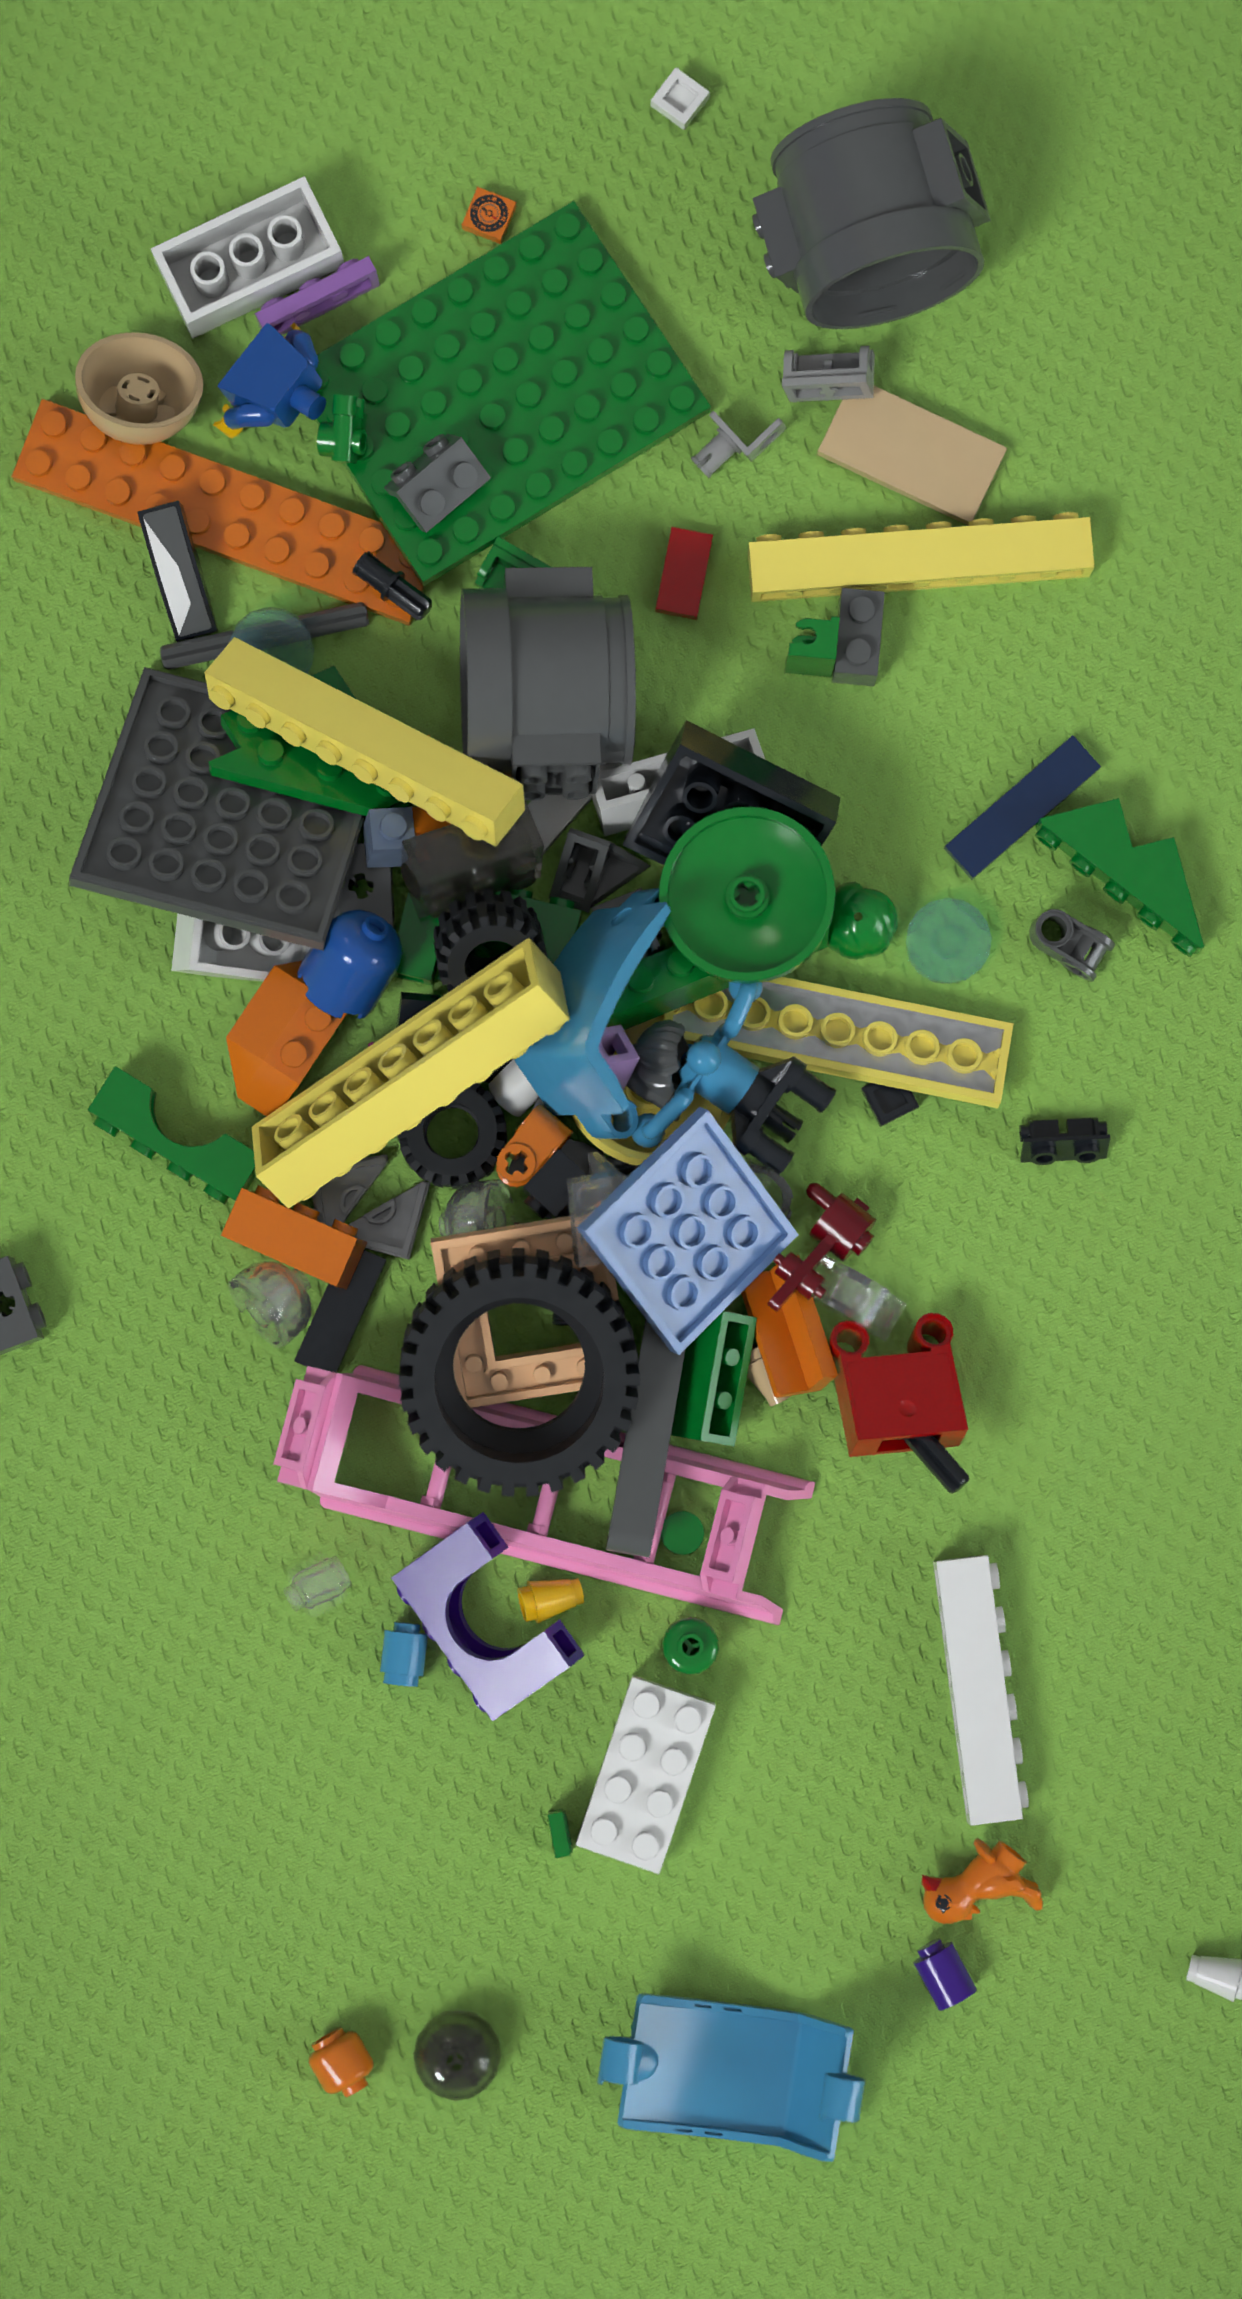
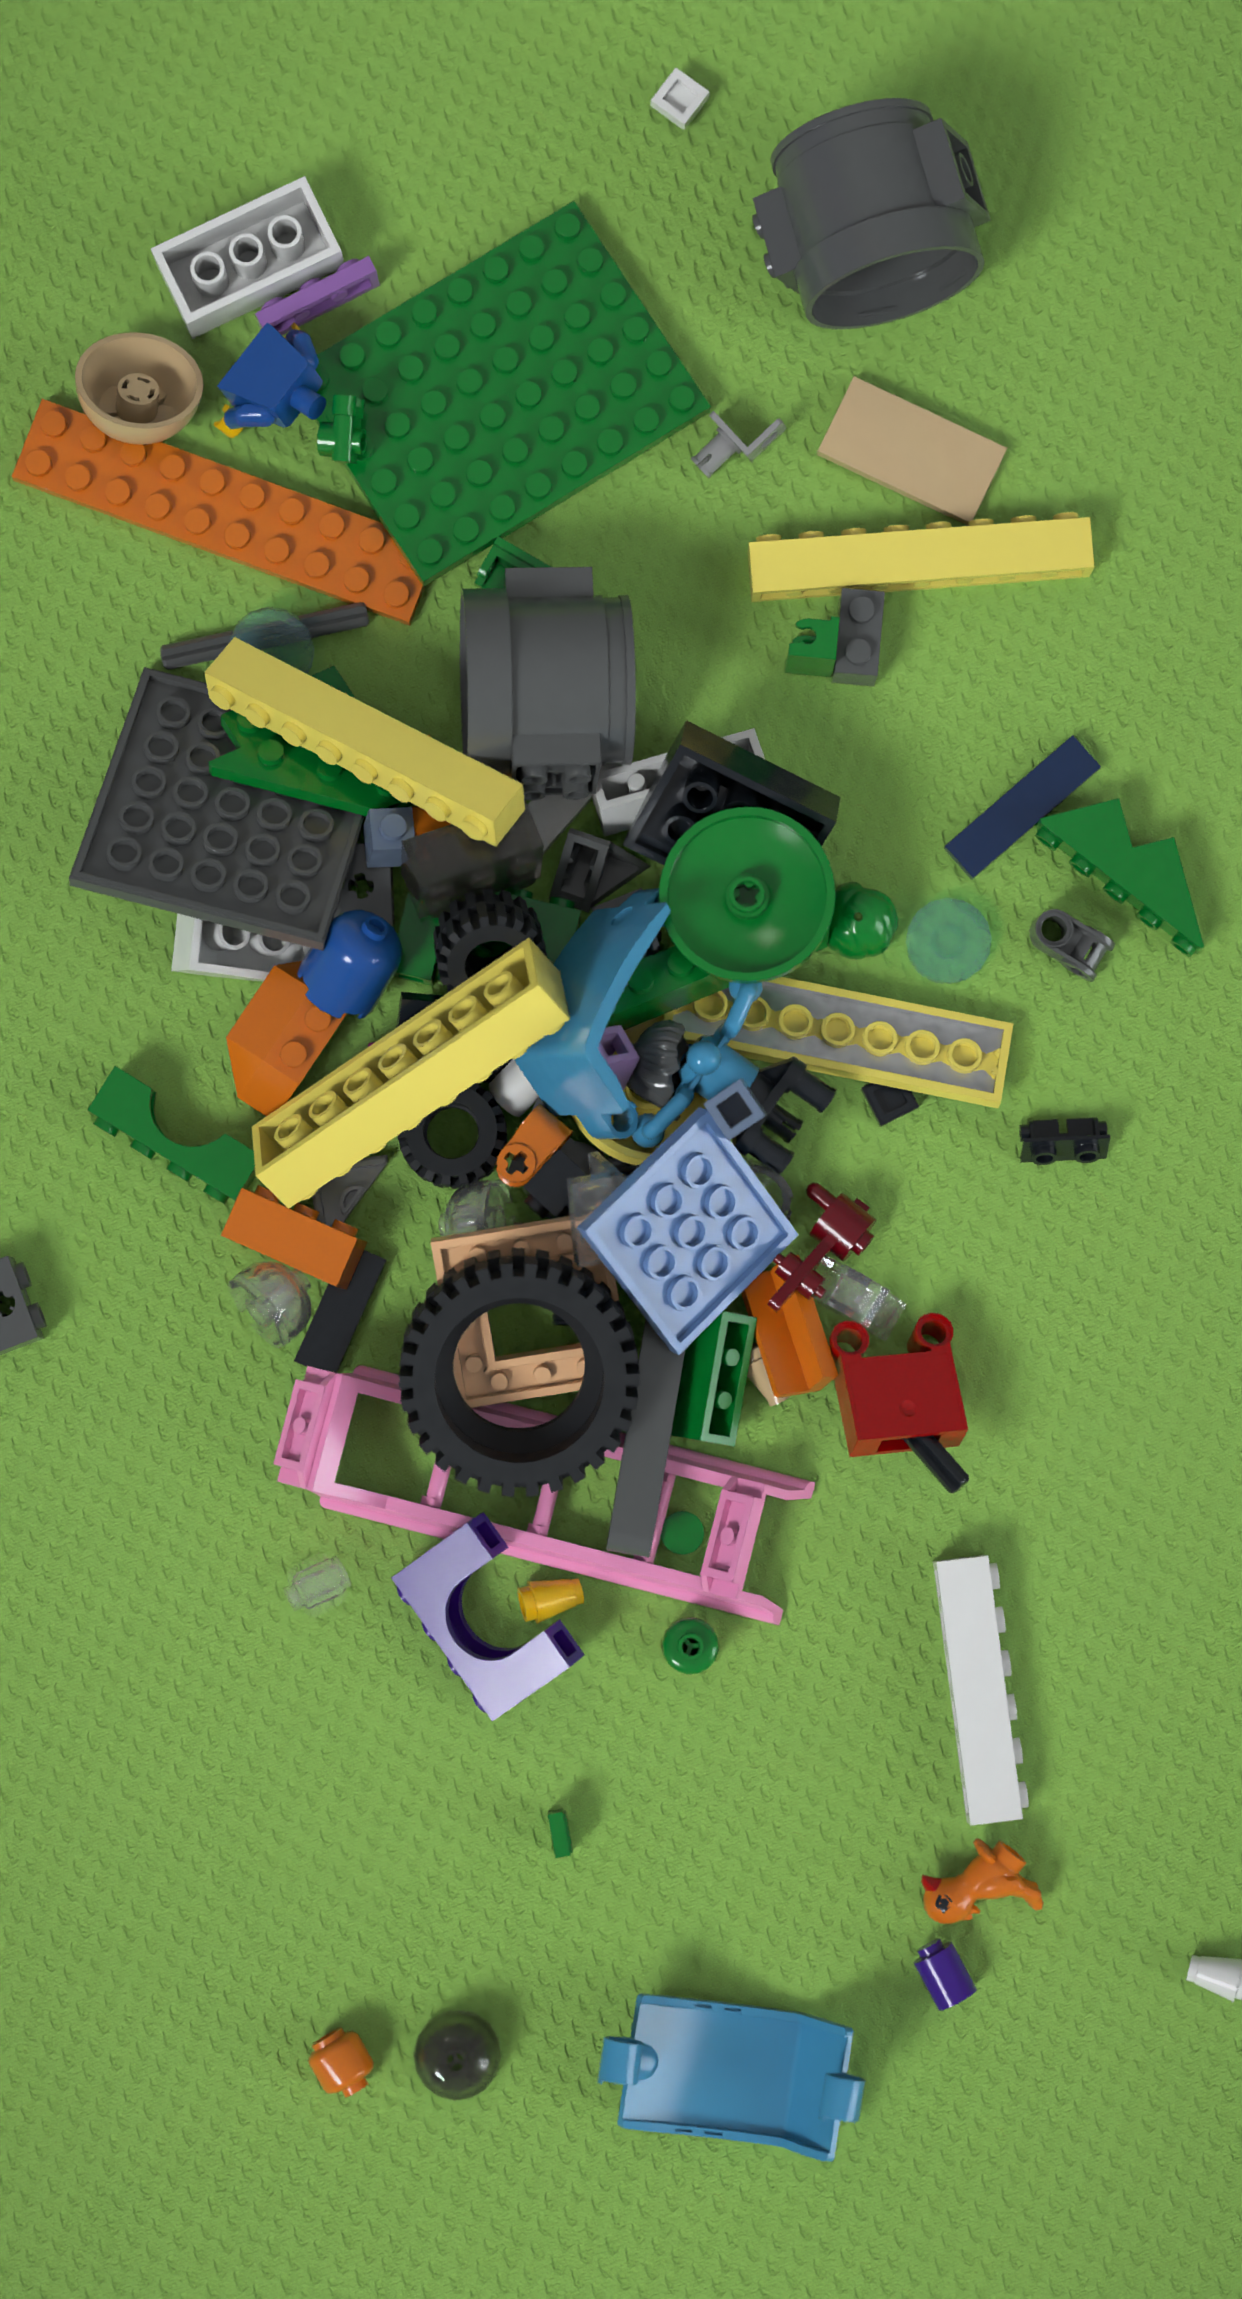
slope [137,500,219,642] -> none
flat silver tile [349,1181,430,1260] -> none
black axle [352,551,432,620] -> none
dark azure brick [380,1622,428,1687] -> none
dark grey bracket [384,434,491,533] -> none
orange tile [462,187,517,244] -> none
white brick [576,1675,716,1874] -> none
red tile [655,527,713,620] -> none
light grey hinge [782,346,875,402] -> none
none -> sand blue brick [704,1078,767,1141]

